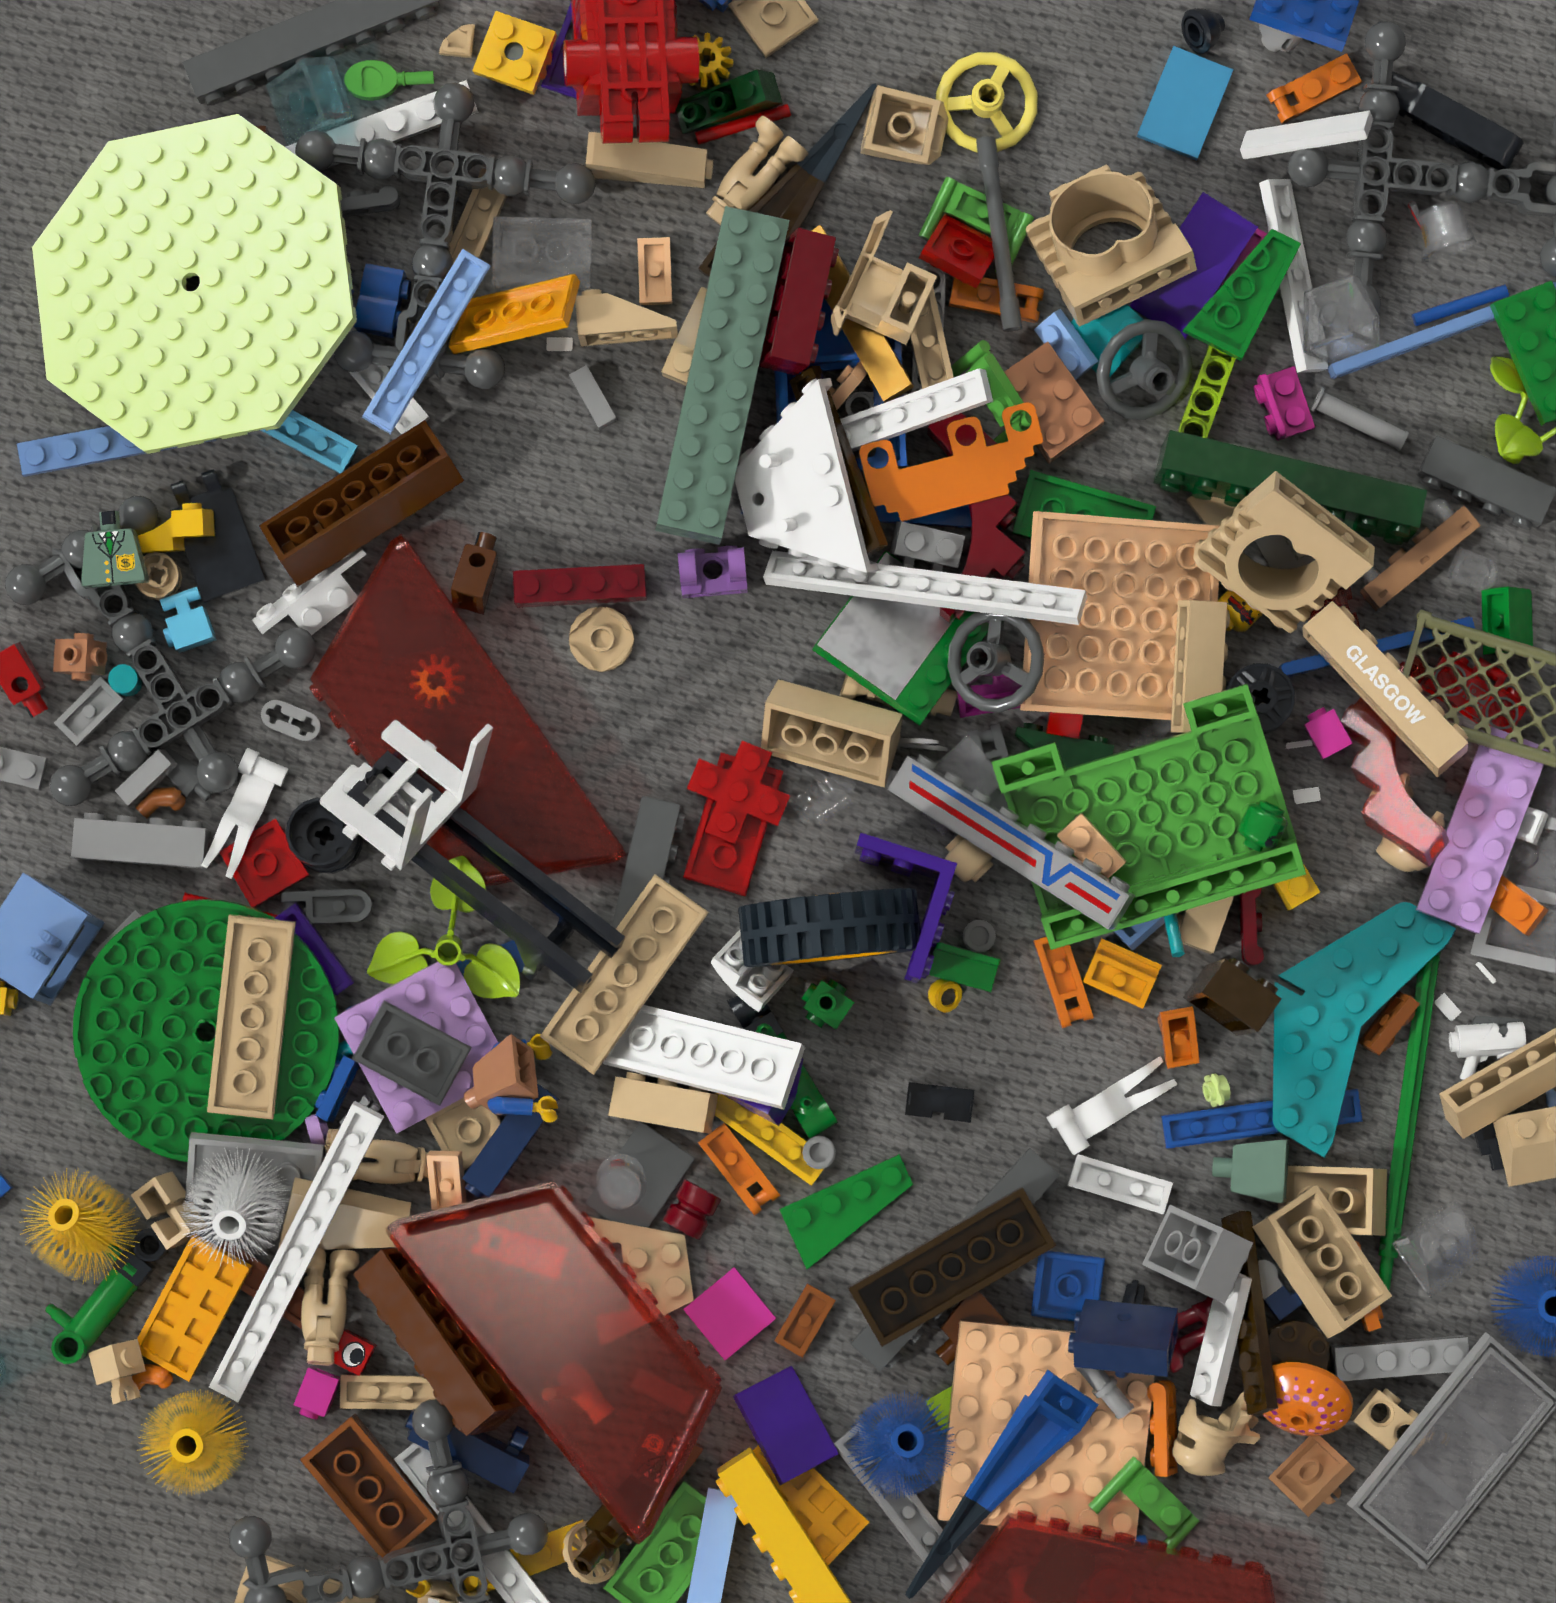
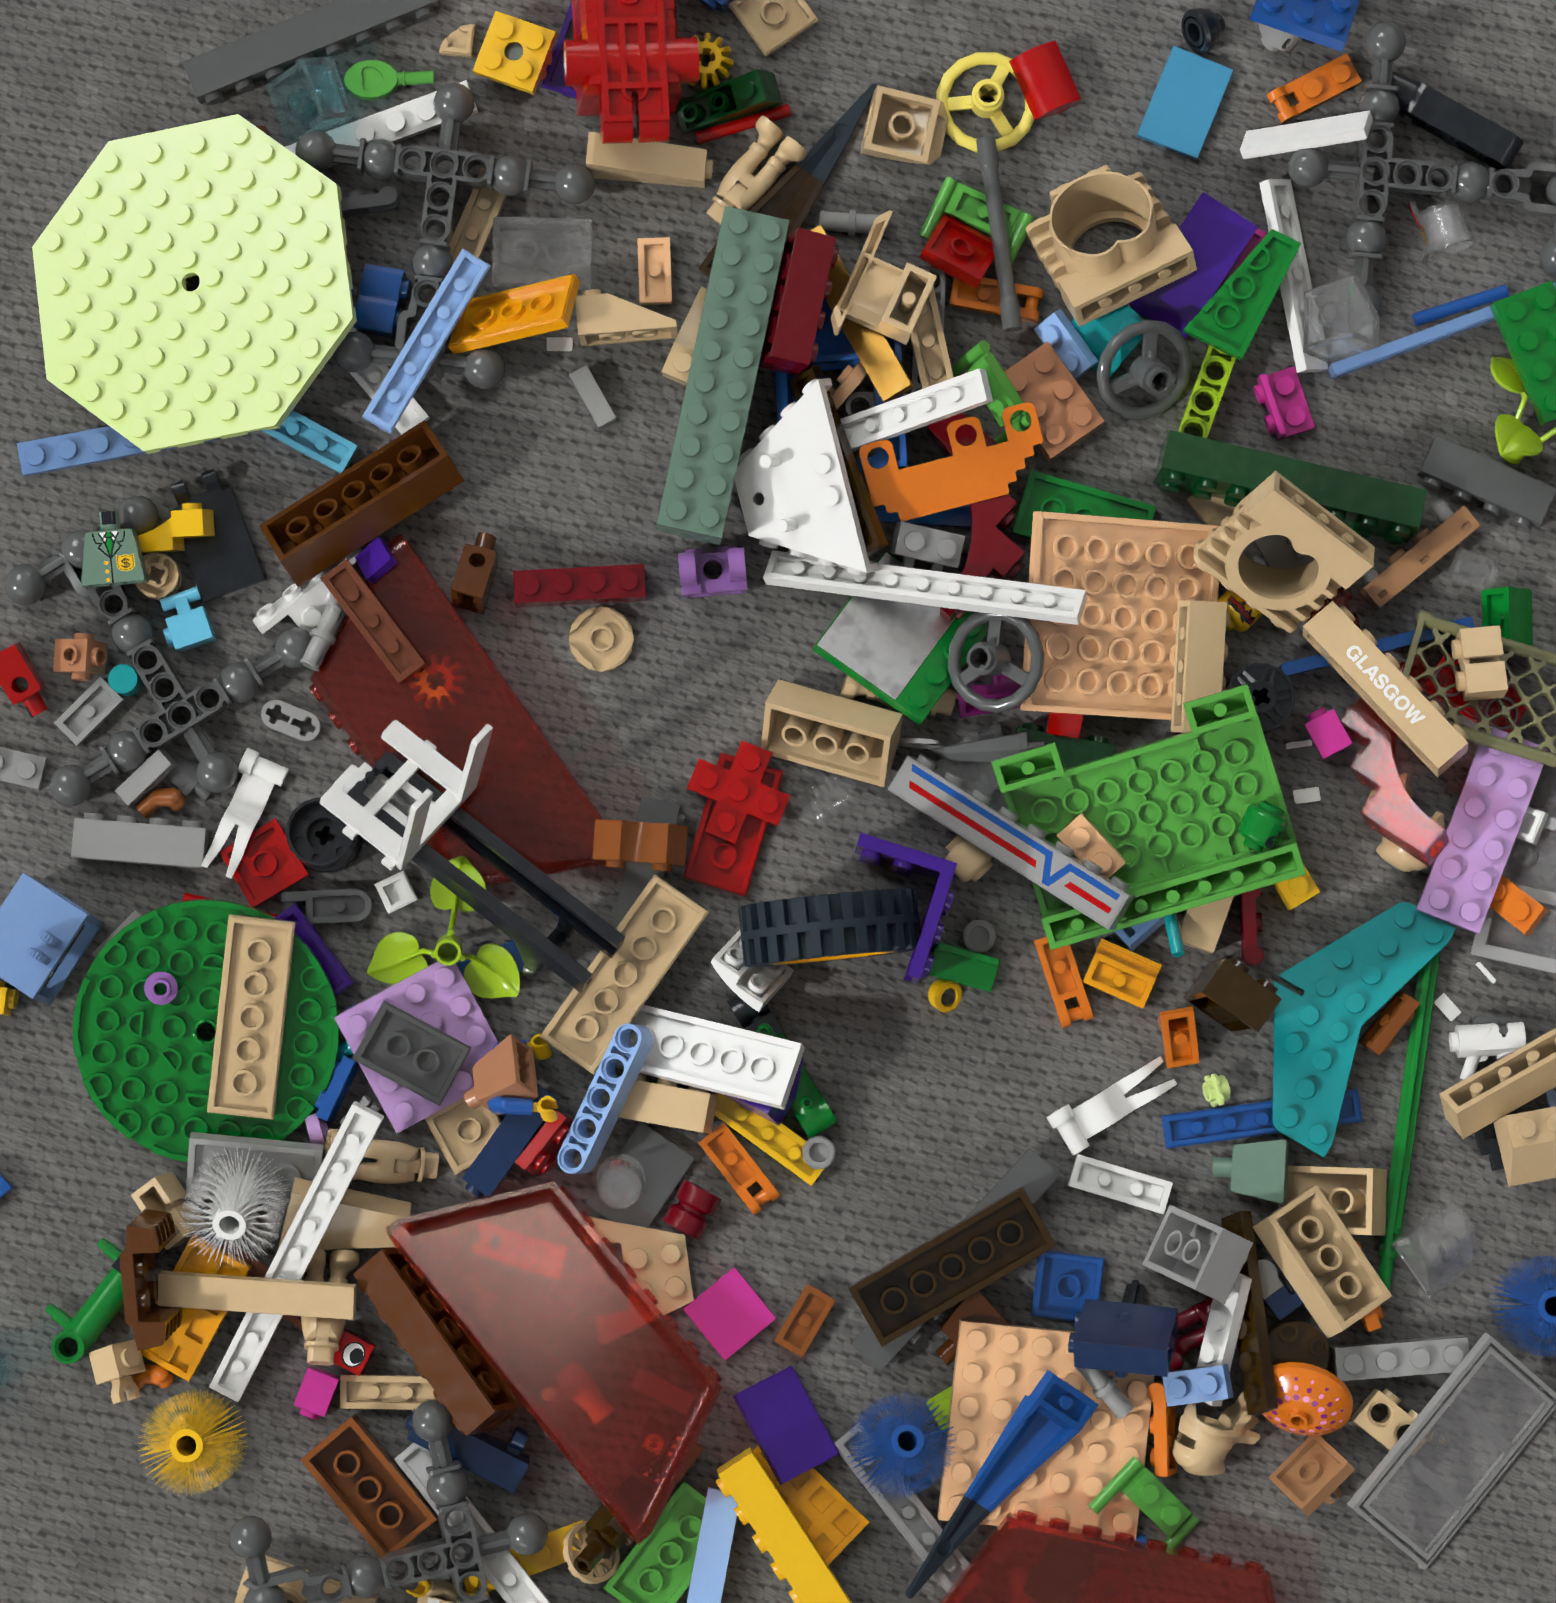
yellow piece [19,1168,140,1284] -> none
light nougat plate [426,1151,468,1218] -> none
green wing [779,1154,913,1269] -> none
green brick [801,979,854,1030] -> none
black piece [905,1082,975,1123] -> none
light grey pin [1310,387,1409,451] -> none
none -> reddish brown plate [119,1209,182,1350]
none -> medium lavender plate [144,971,178,1005]
none -> tan tile [158,1270,357,1320]
none -> light grey pin [300,603,346,671]
none -> copper plate [320,559,427,684]
none -> dark purple tile [355,536,398,584]
none -> white tile [374,870,418,914]
none -> red plate [515,1110,574,1177]
none -> light blue beam [557,1023,653,1174]
none -> dark orange brick [593,820,688,872]
none -> light grey pin [819,210,885,236]
none -> dark grey bar [929,732,1045,763]
none -> red brick [1009,40,1081,120]
none -> medium blue plate [1162,1364,1233,1407]
none -> tan piece [1451,625,1508,701]

